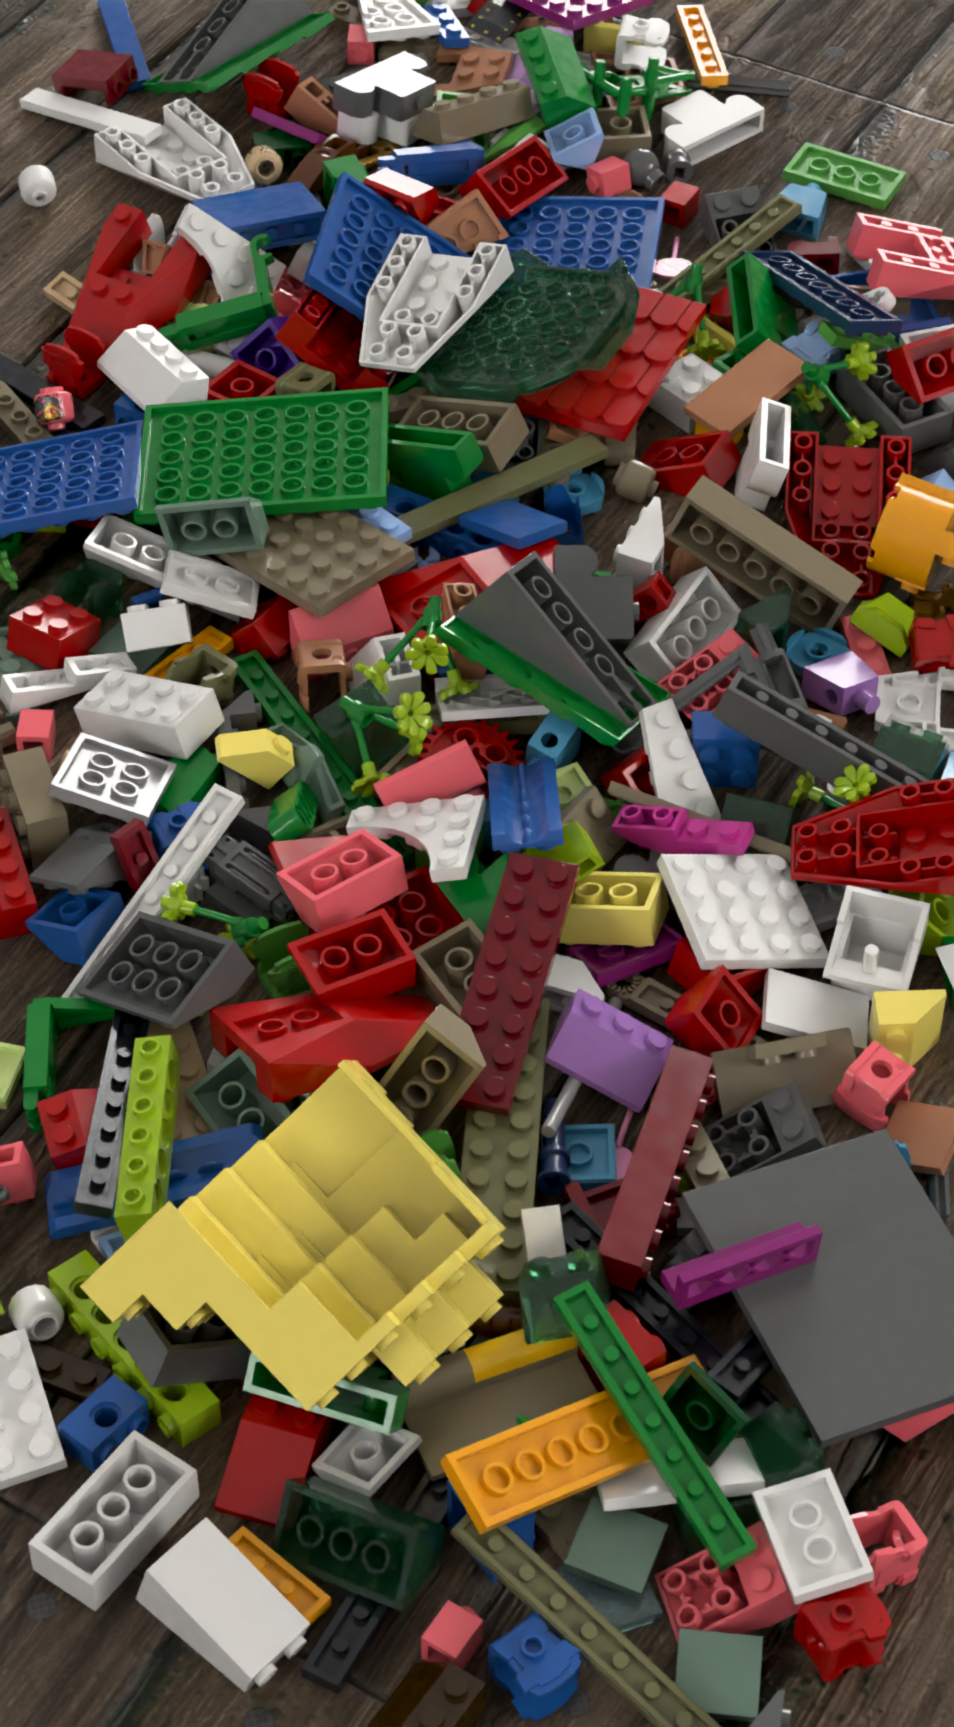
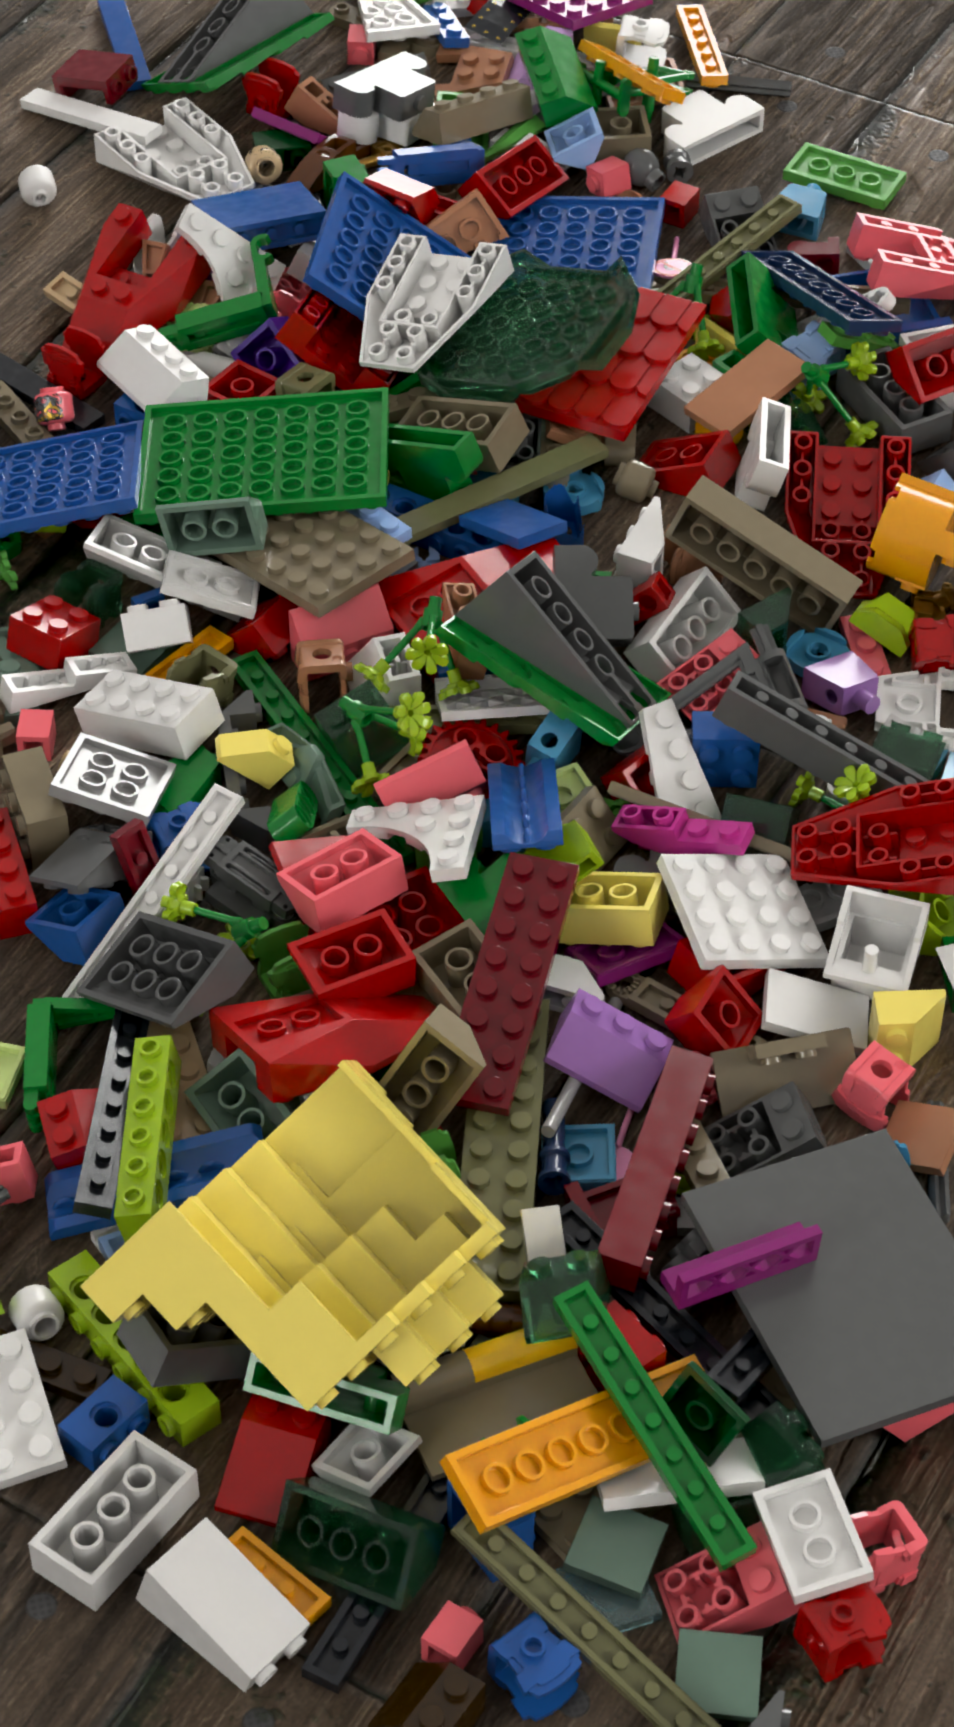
none -> light orange plate [578,39,686,106]

